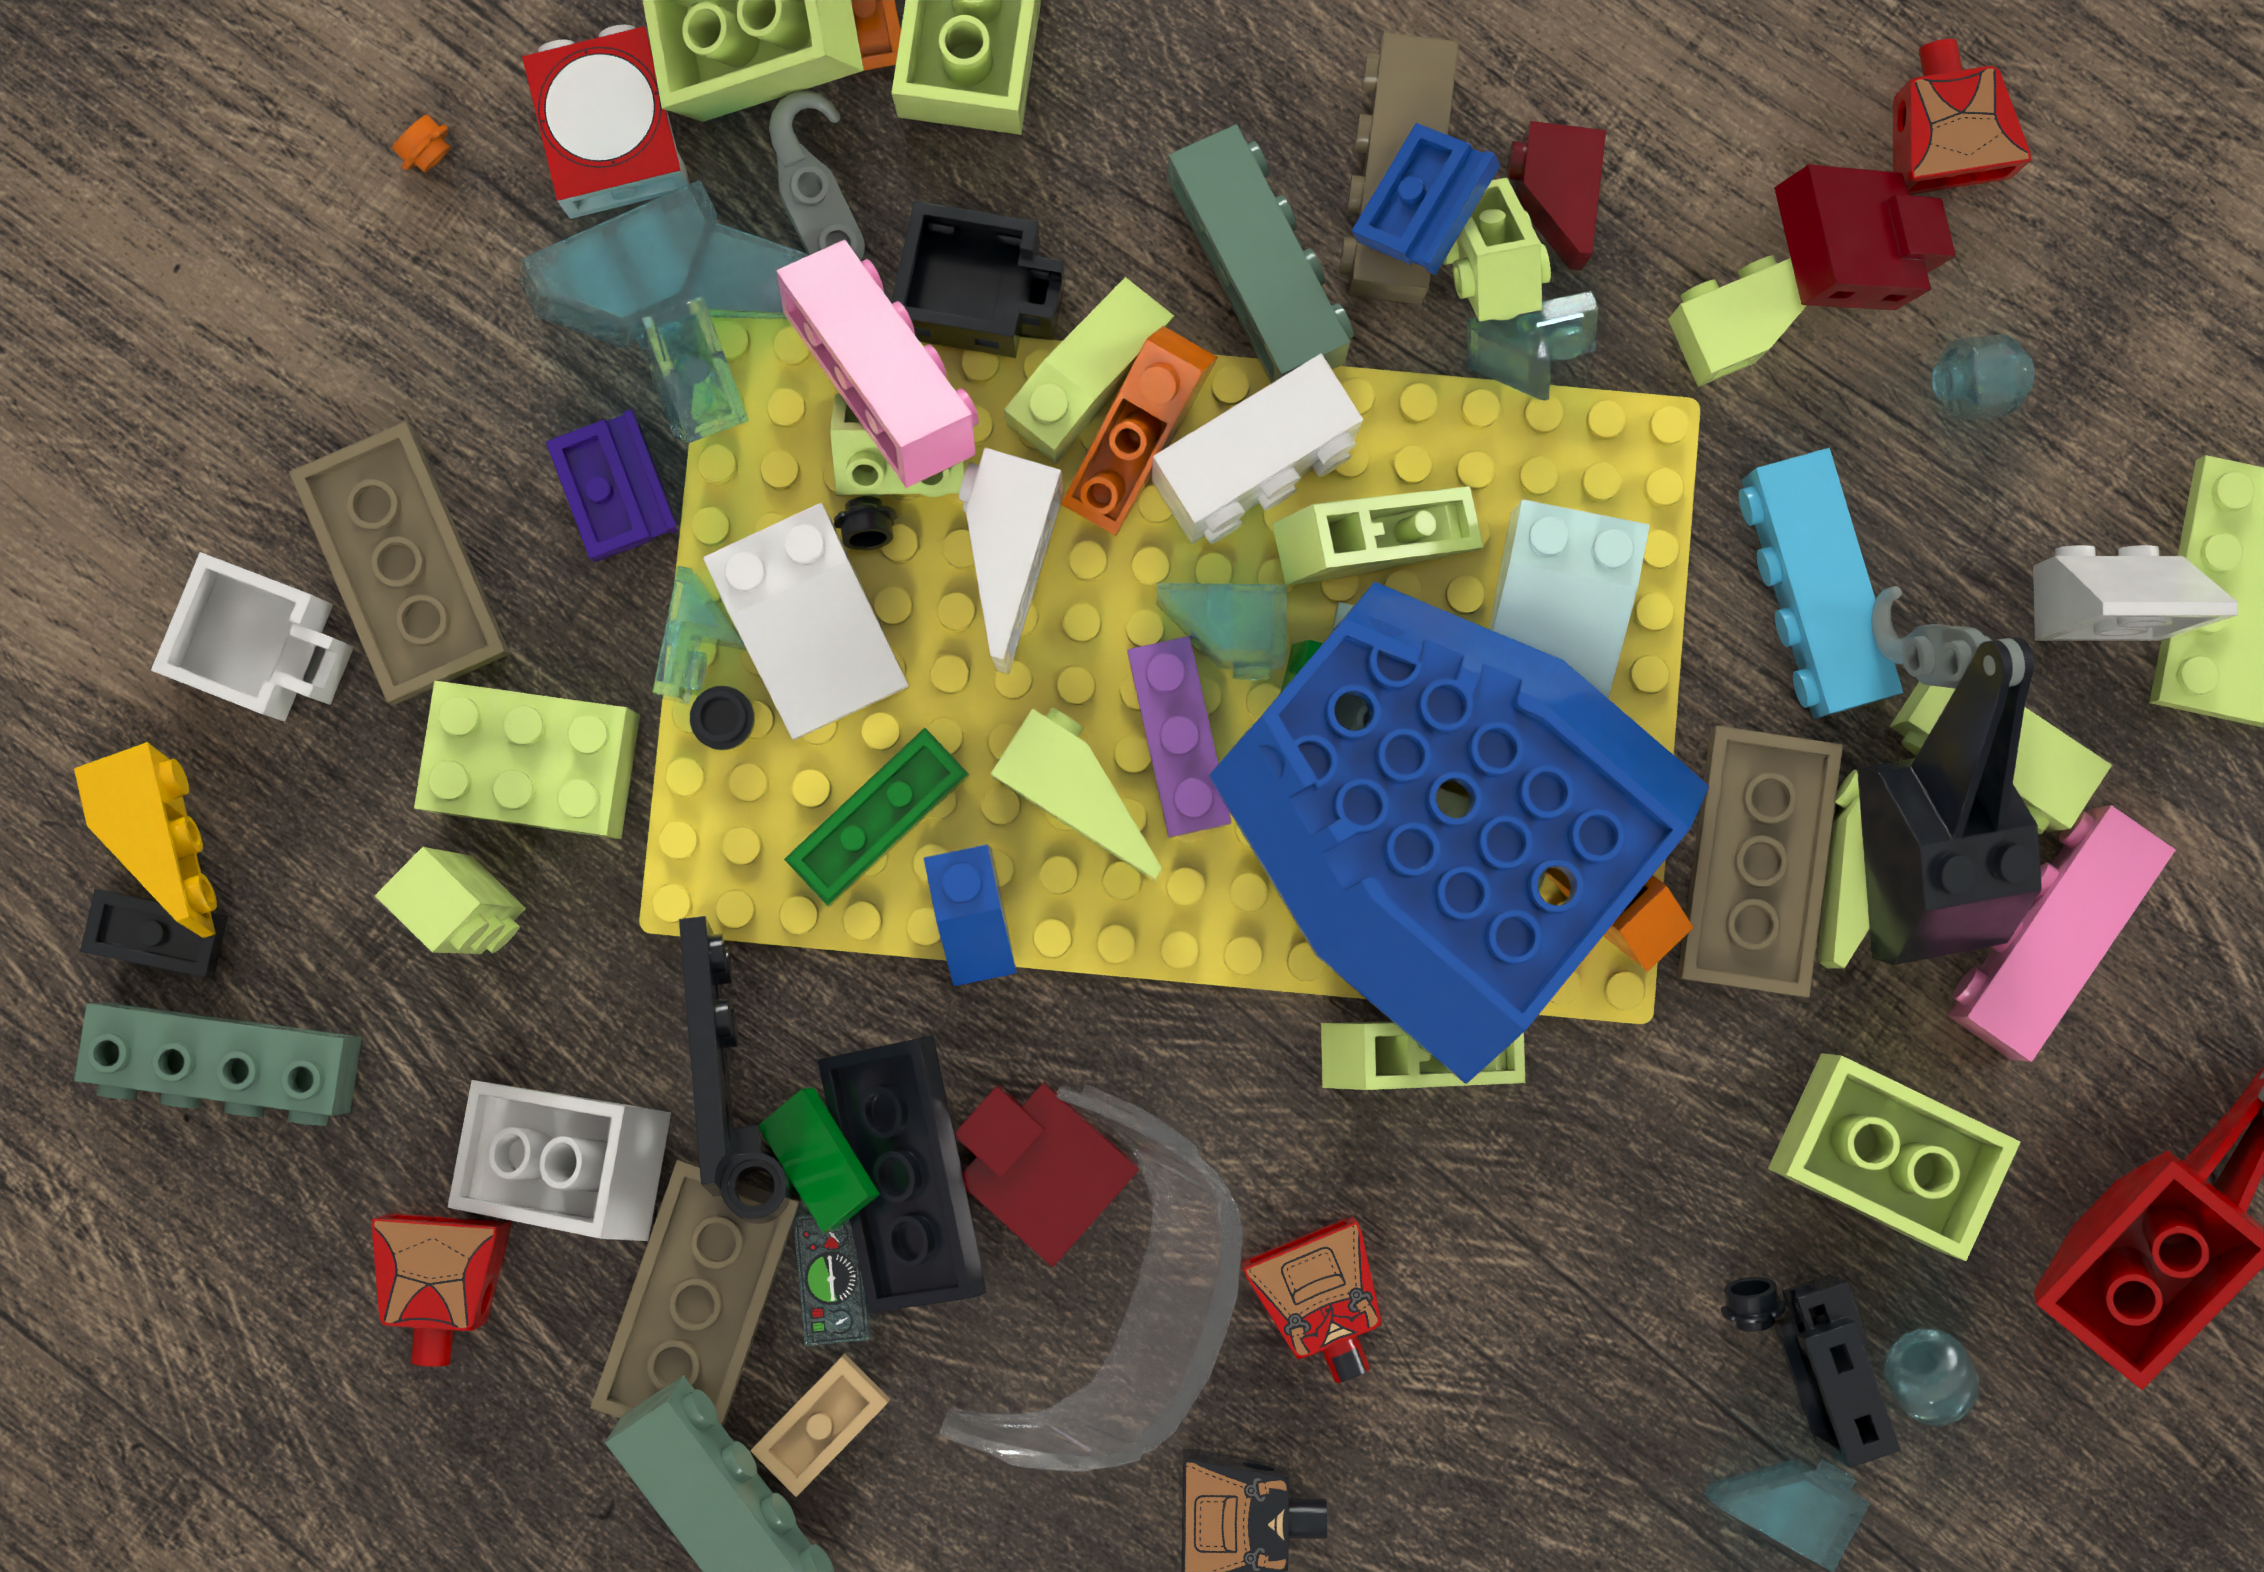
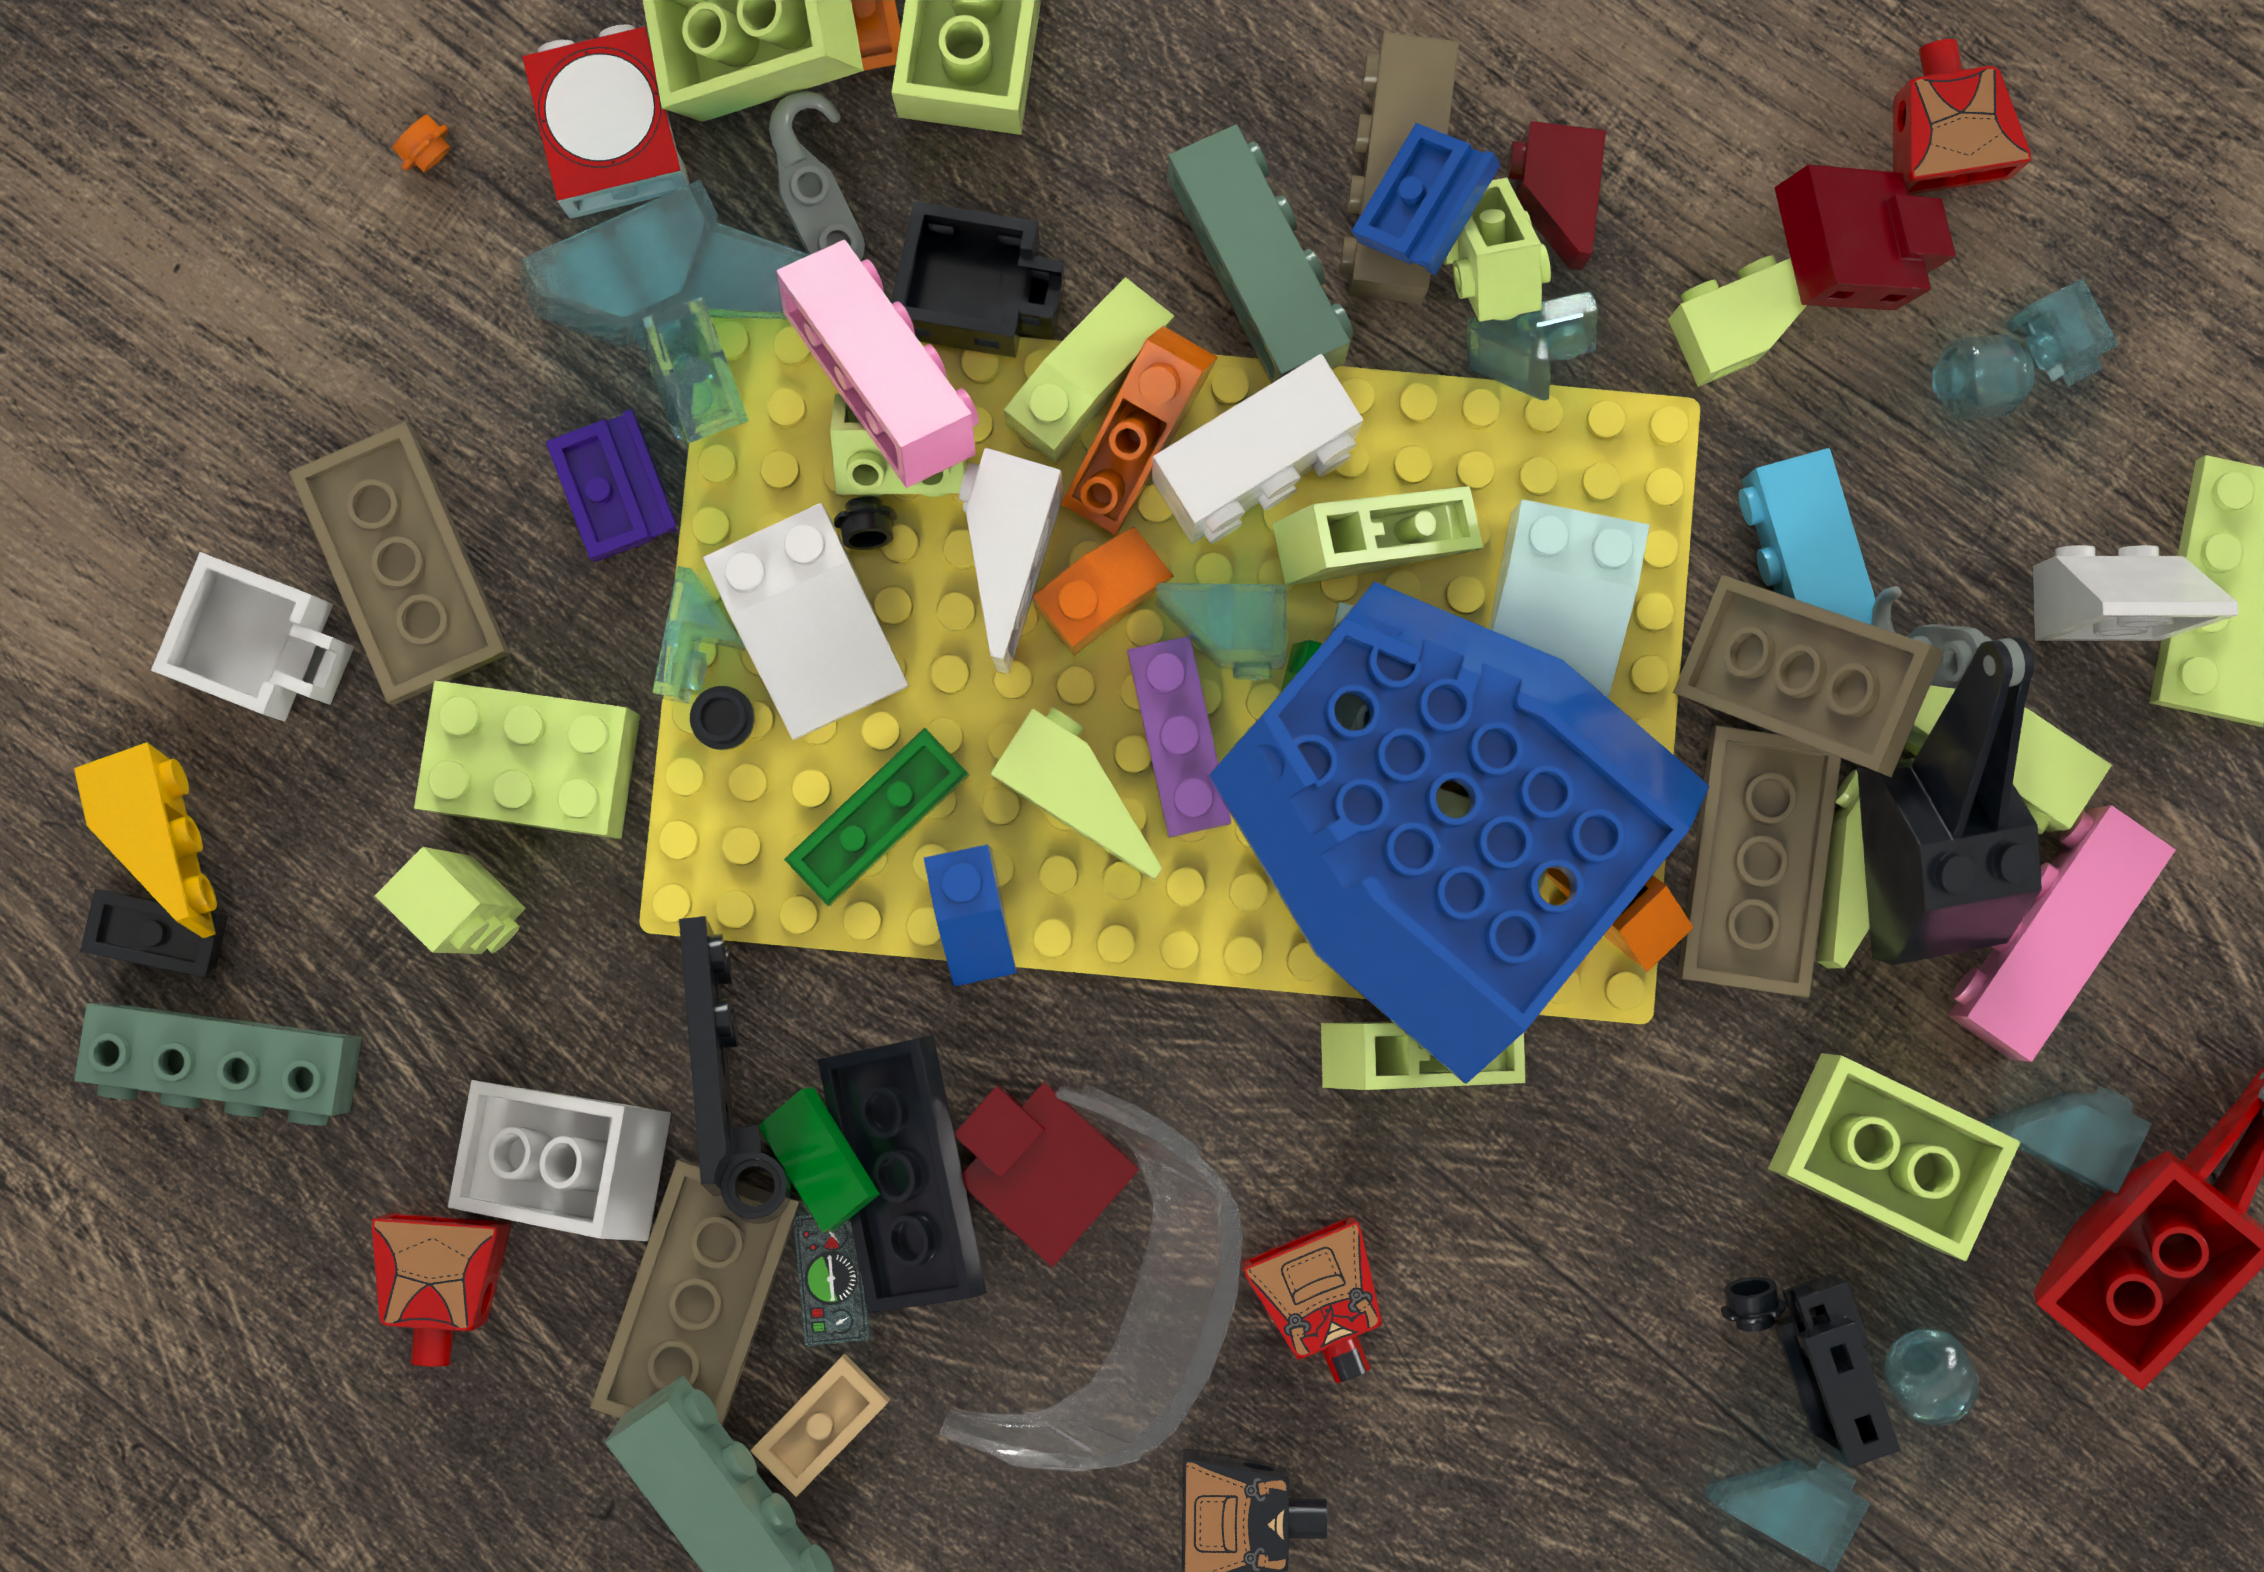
none -> orange slope [1032,527,1174,656]
none -> dark tan plate [1673,575,1944,777]
none -> clear light blue slope [1983,1086,2152,1193]
none -> clear light blue brick [2006,278,2119,387]

